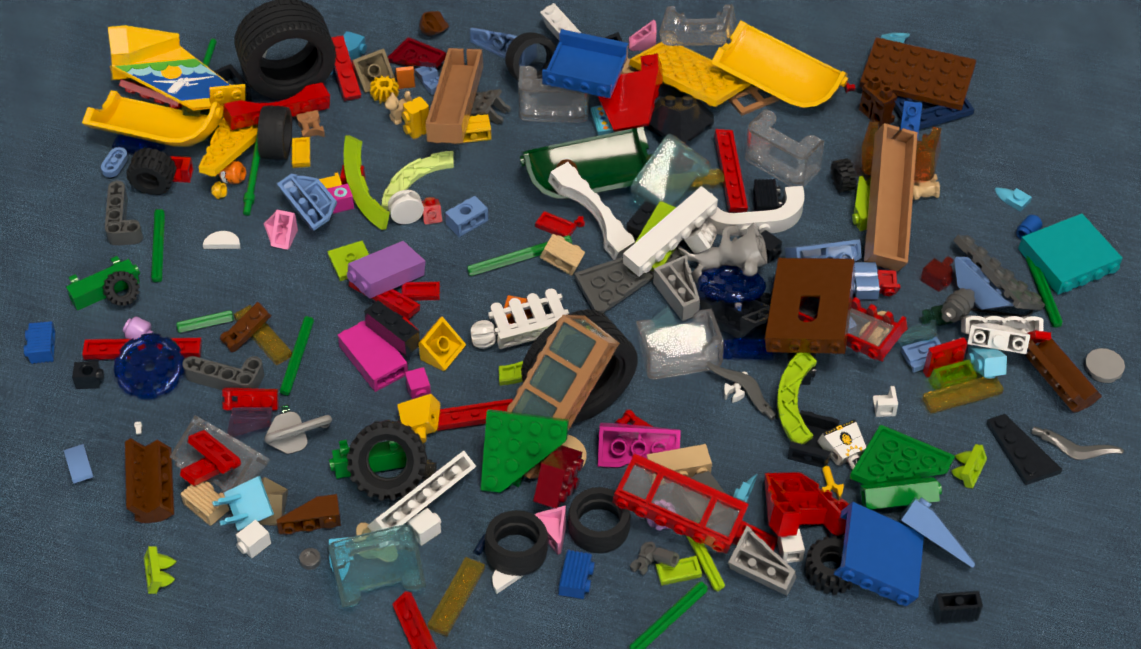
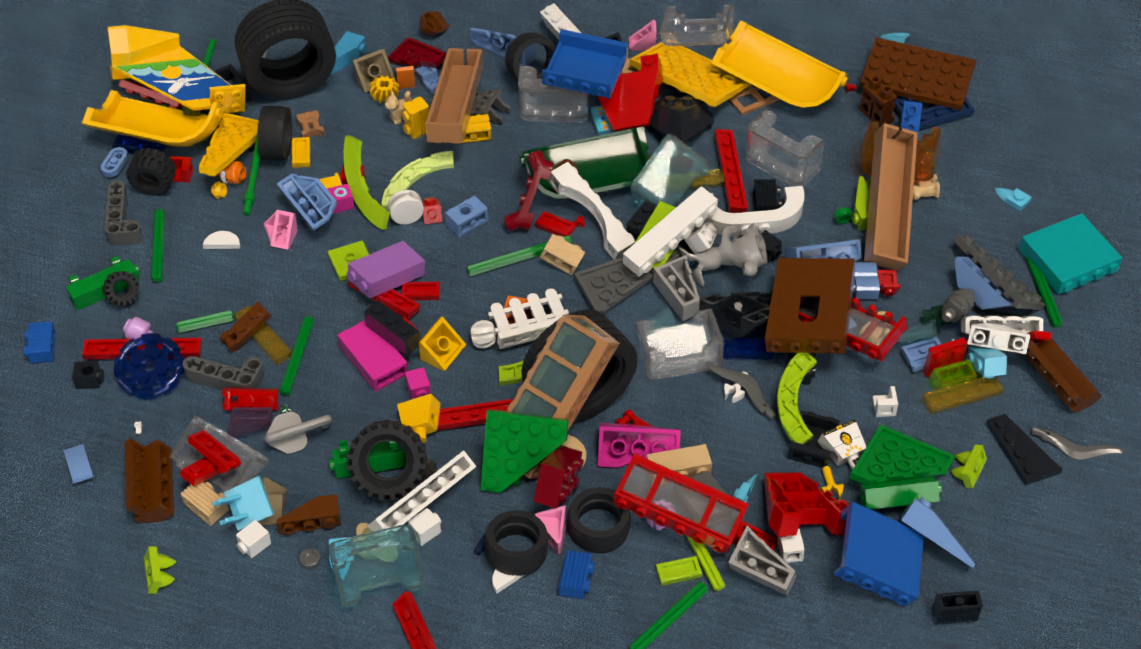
red arch [223,82,330,130] -> none
red plate [331,36,361,101] -> none
clear yellow plate [428,557,485,636] -> none
dark grey bar [630,542,679,575] -> none
clear blue plate [697,266,766,303] -> none
black tyre [805,536,854,595] -> none
black tyre [830,158,857,193] -> none
clear red brick [921,256,954,292] -> none
blue brick [1016,215,1043,239] -> none
light grey tile [1084,348,1125,383] -> none
none -> dark red plate [503,150,554,232]
none -> green tile [833,207,853,224]

